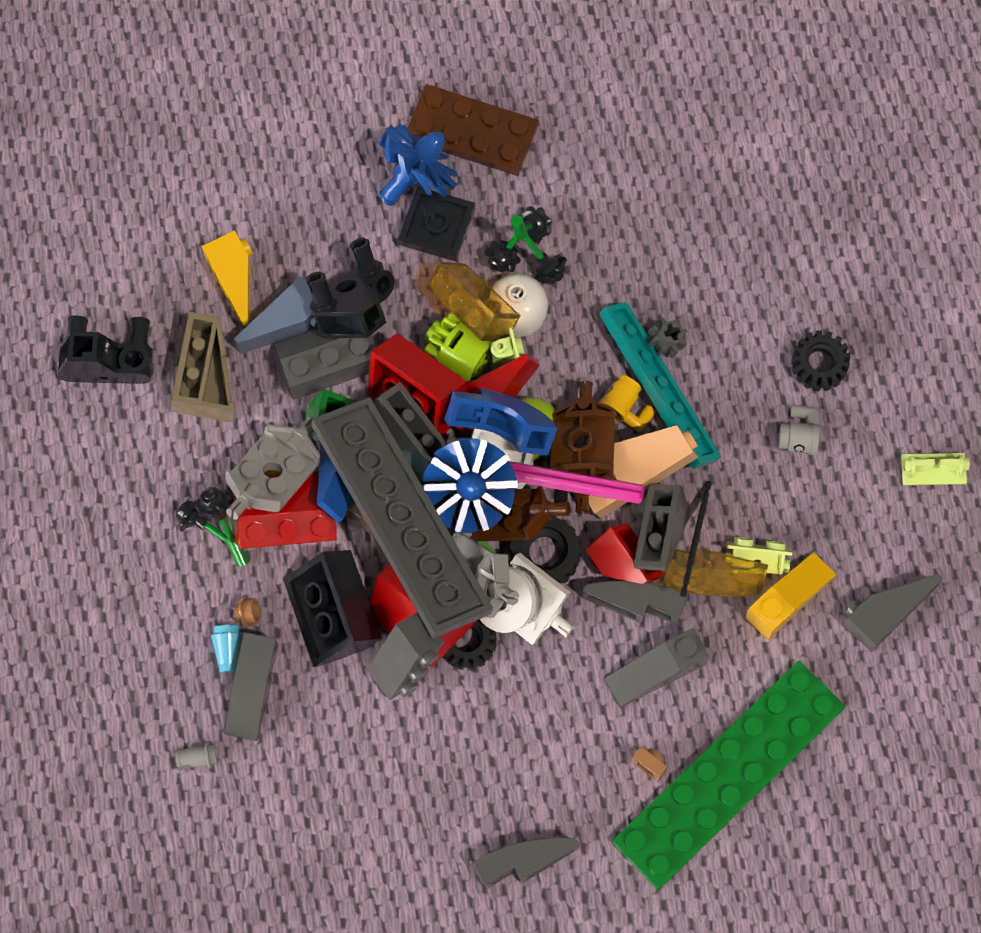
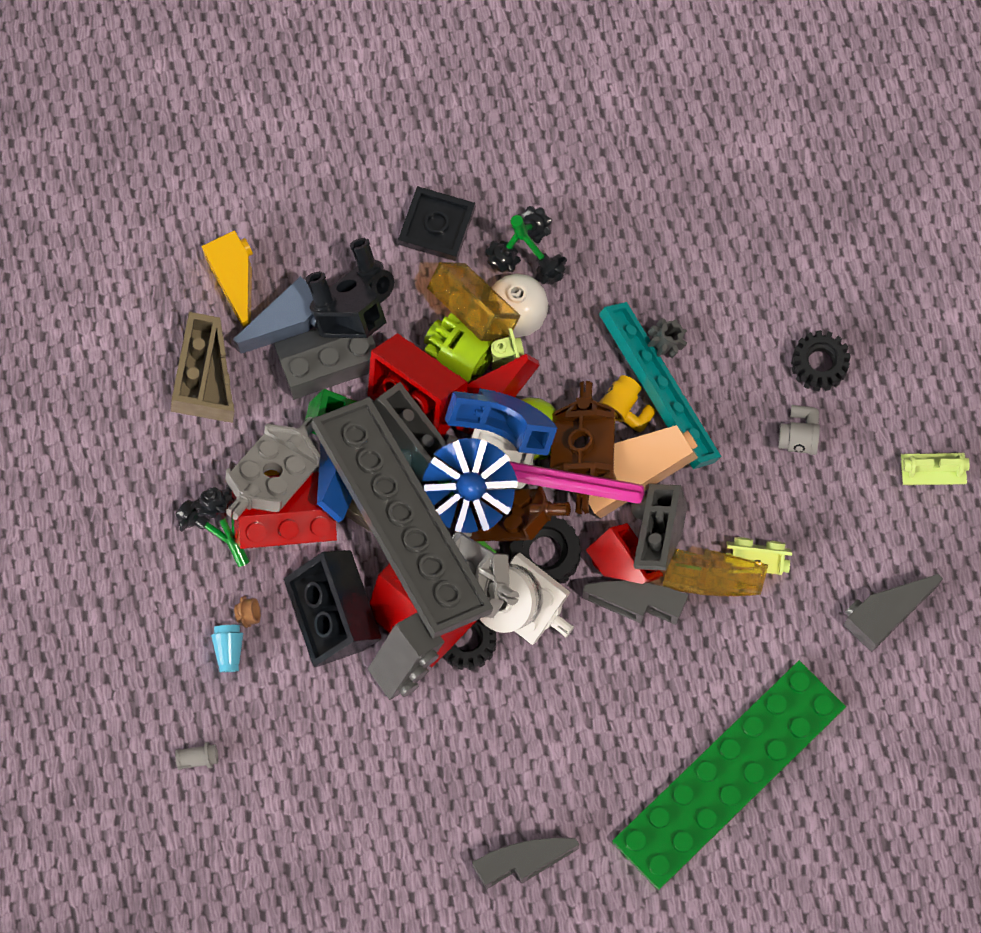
black piece [57,315,154,384] -> none
dark grey slope [225,632,279,741] -> none
blue piece [378,125,458,206] -> none
reddish brown plate [408,84,539,177] -> none
dark grey slope [605,627,709,708] -> none
medium nougat plate [632,746,667,783] -> none
black piece [680,481,712,597] -> none
yellow slope [745,552,837,640] -> none

